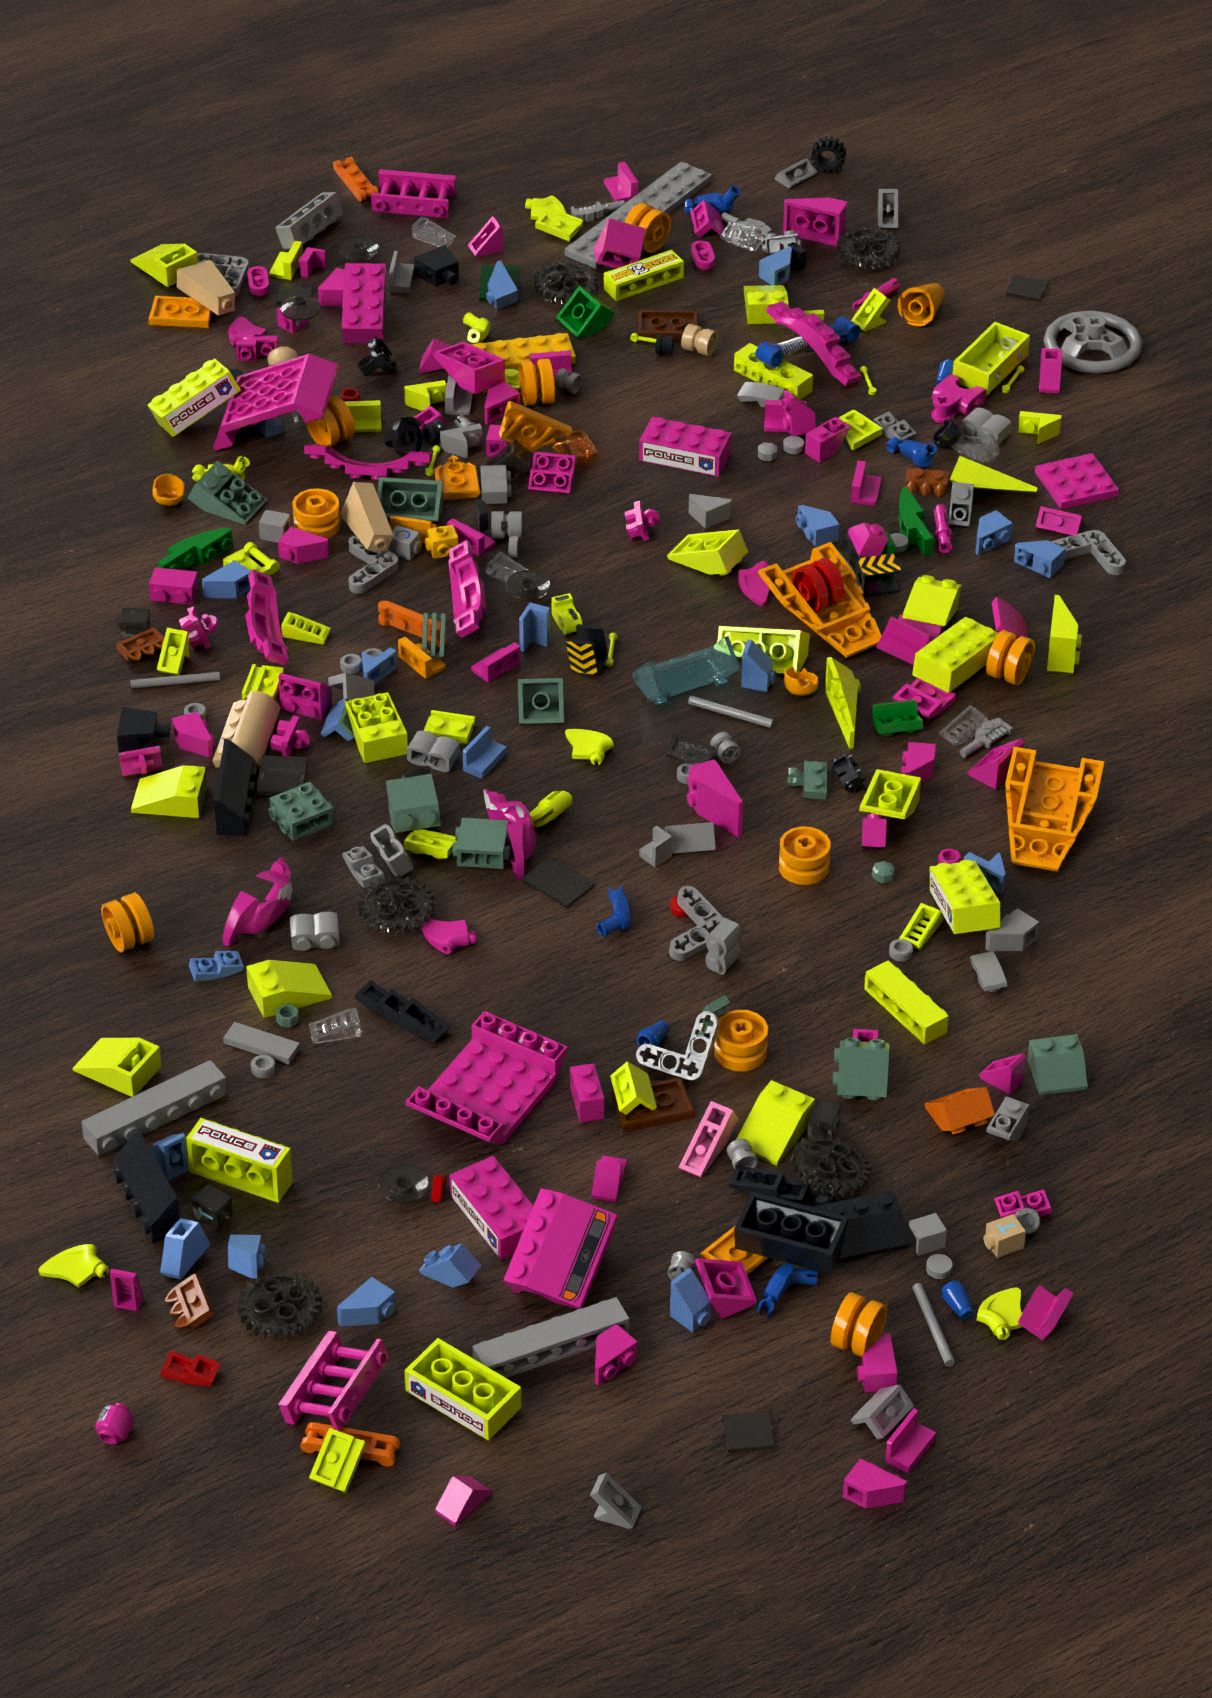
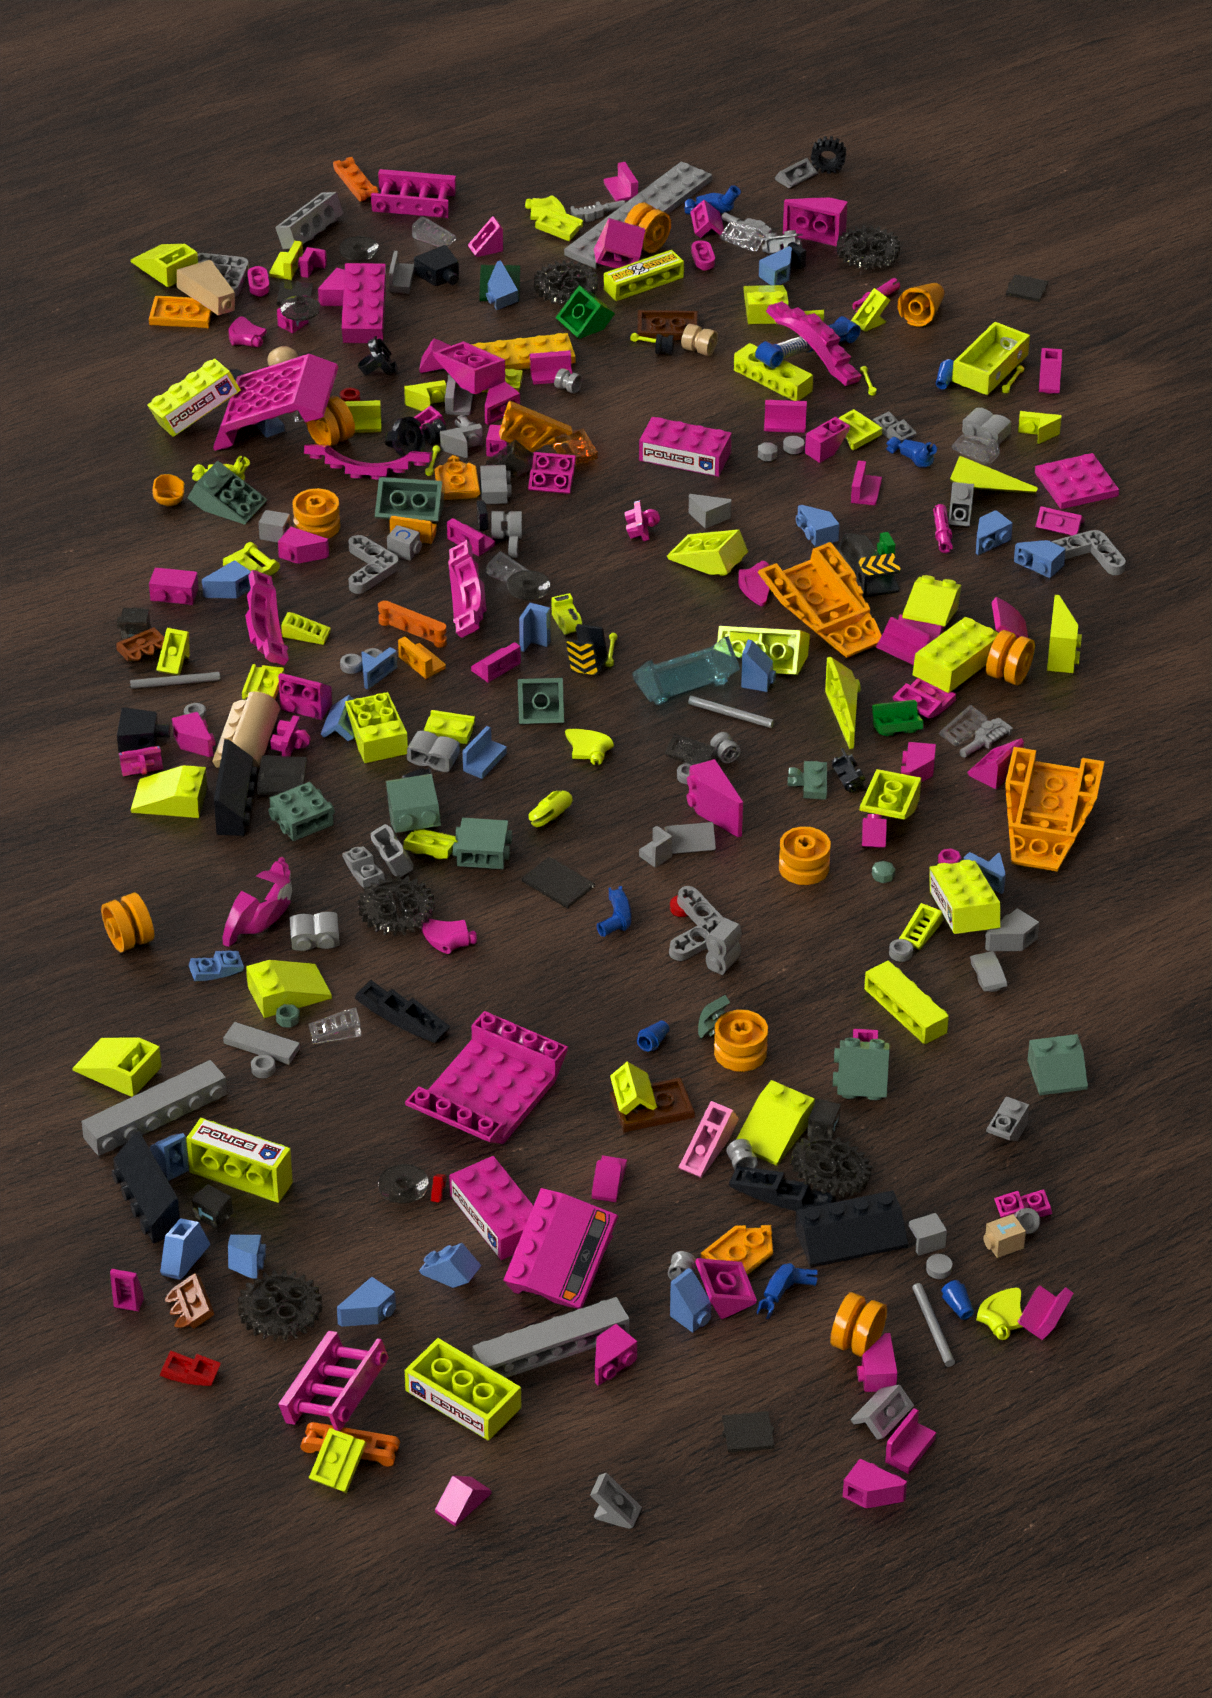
neon yellow arm [39,1244,109,1288] -> none
dark pink head [95,1403,134,1445] -> none
green slope [158,528,233,570] -> none
dark pink hips [179,606,218,649] -> none
dark pink slope [236,336,278,361] -> none
light grey panel [328,673,375,701] -> none
tan slope [340,482,394,551] -> none
sand green tile [422,613,446,659] -> none
yellow brick [425,525,458,559] -> none
neon yellow arm [463,312,491,343] -> none
dark pink animal [483,789,536,881] -> none
light orange wheel [519,358,555,406] -> none
dark pink brick [570,1063,604,1122] -> none
beam [636,1011,720,1081] -> none
black slope [734,1191,849,1274] -> none
light grey slope [737,382,784,407] -> none
dark pink slope [782,390,816,436] -> none
light orange hair [784,667,818,696] -> none
red wheel [792,558,845,613] -> none
dark pink slope [848,523,888,557] -> none
light grey slope [877,189,898,228] -> none
light grey tile [890,533,908,553] -> none
green slope [898,487,935,556] -> none
dark orange plate [905,468,949,498] -> none
orange slope [924,1087,995,1134] -> none
dark pink piece [931,374,986,423] -> none
black hair [932,416,961,448] -> none
dark pink slope [979,1053,1026,1095] -> none
light grey piece [1043,310,1143,374] -> none

